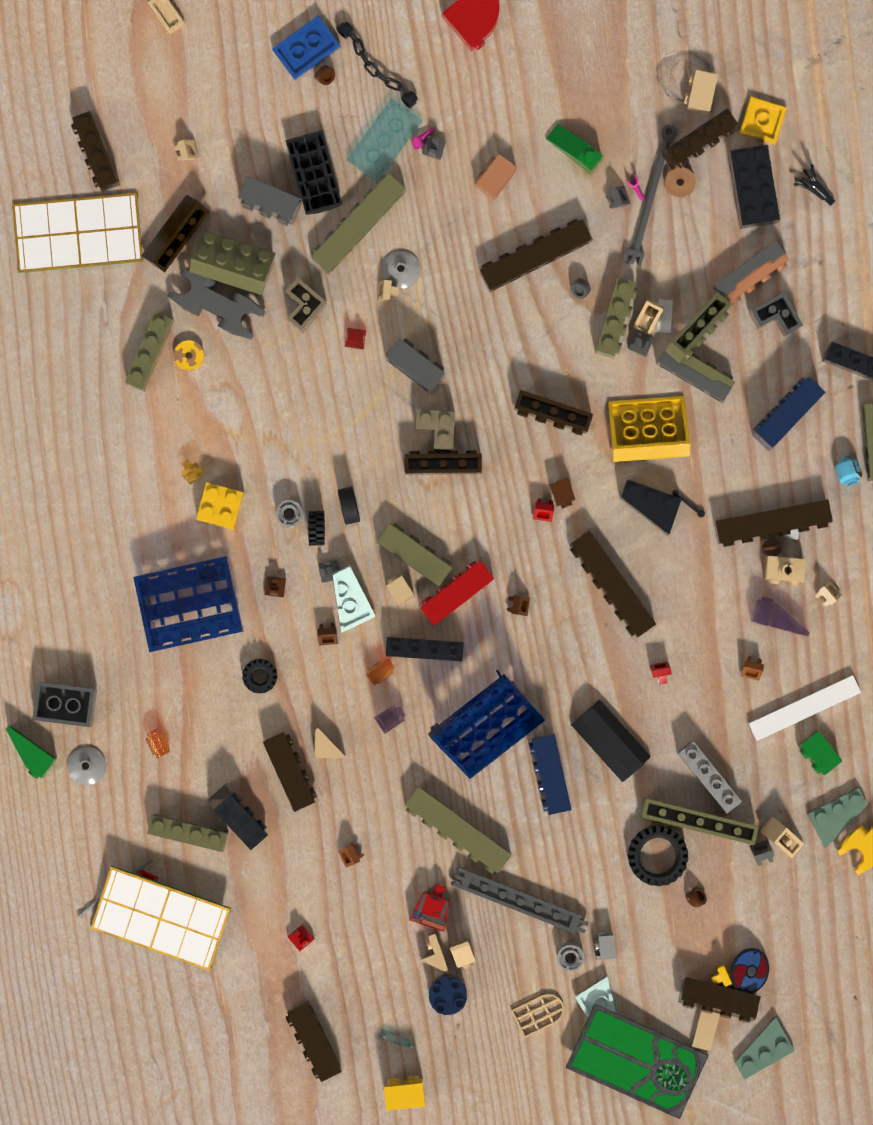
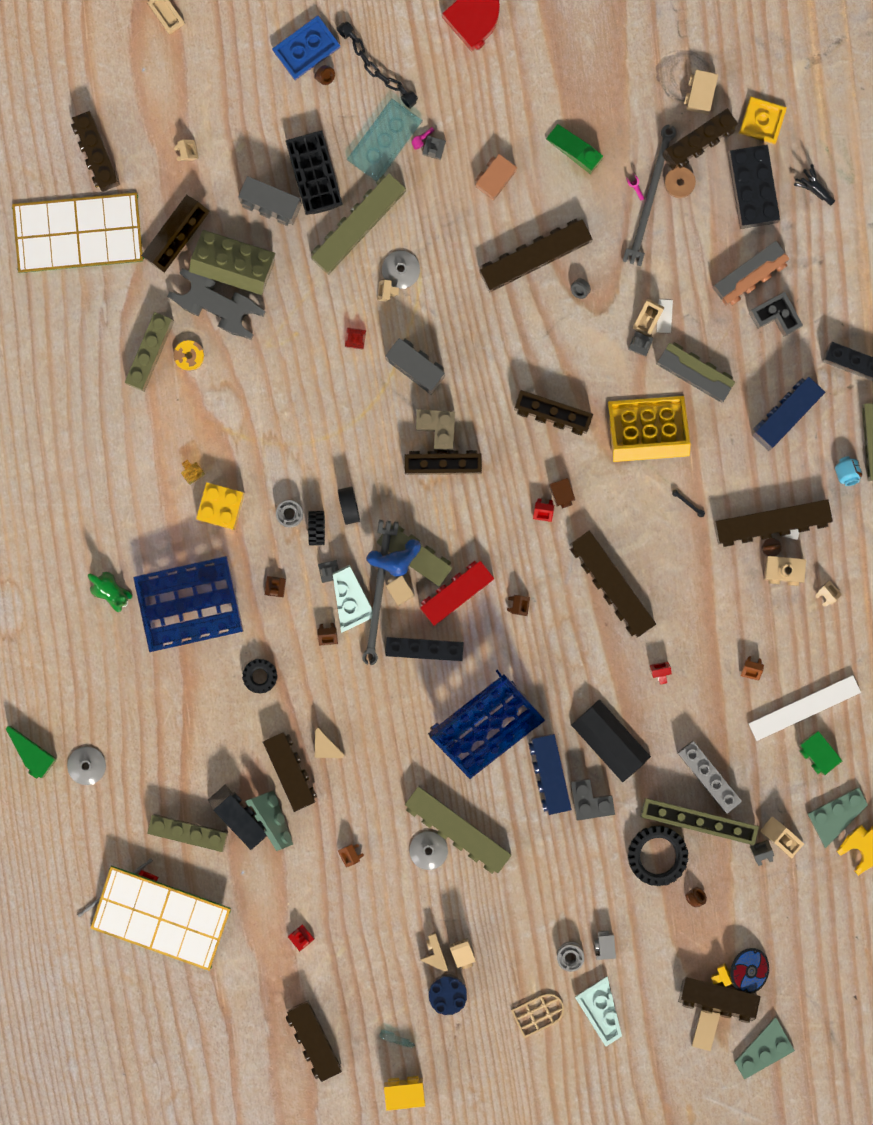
dark grey brick [32,682,97,727] -> none
clear orange brick [145,729,171,759] -> none
dark tan brick [285,277,327,334] -> none
clear orange brick [366,658,395,686] -> none
slope [374,705,405,734] -> none
torso [409,883,449,932] -> none
dark grey hinge [451,867,589,934] -> none
piece [565,1004,709,1119] -> none
olive brick [595,277,638,358] -> none
dark grey tile [605,186,631,208] -> none
black wedge [620,479,682,536] -> none
olive brick [665,292,732,364] -> none
clear purple slope [751,597,810,637] -> none
none -> green animal [88,572,133,612]
none -> sand green wing [245,790,293,851]
none -> dark grey hinge [362,519,399,665]
none -> blue head [366,539,421,577]
none -> light grey dish [409,831,448,870]
none -> dark grey brick [570,779,615,821]

